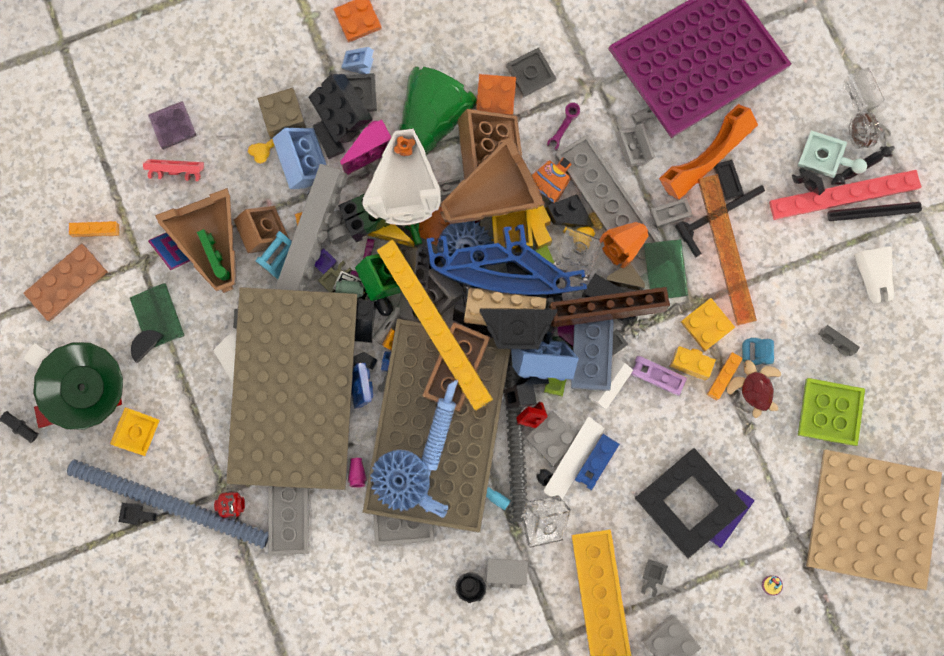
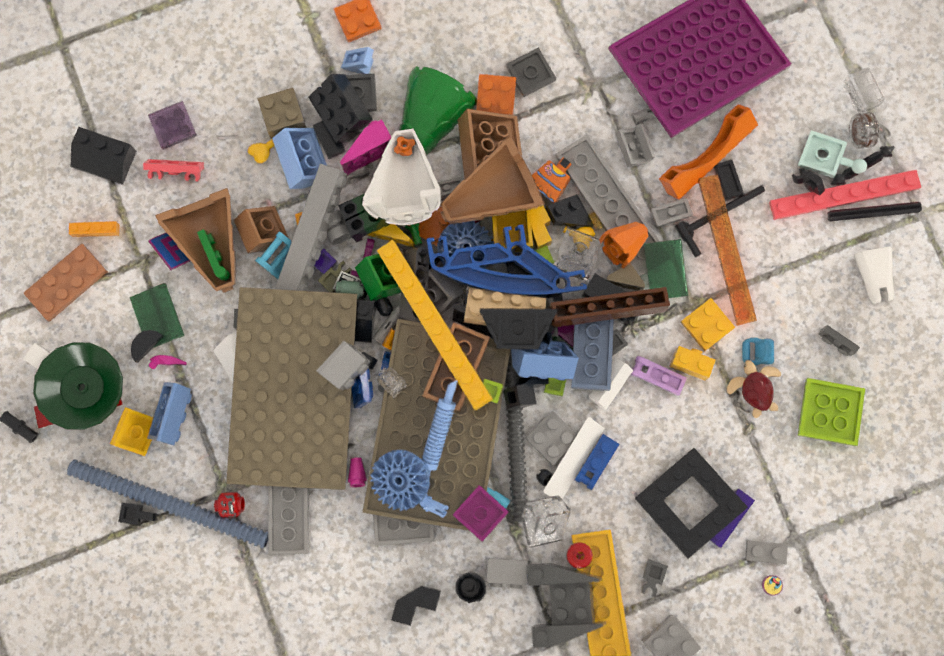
red bracket [516,402,548,428] -> none
magenta brick [547,103,580,151] -> none
light orange piece [706,352,743,400] -> none
tan plate [806,450,942,590] -> none
none -> black slope [70,127,137,185]
none -> medium blue slope [147,382,192,445]
none -> dark pink bar [149,355,187,369]
none -> light grey slope [316,341,370,391]
none -> clear slope [376,366,408,399]
none -> black brick [391,585,441,626]
none -> magenta plate [453,485,509,542]
none -> lime plate [483,379,503,404]
none -> dark grey wedge [527,563,606,648]
none -> red head [566,542,593,569]
none -> light grey plate [745,540,788,564]

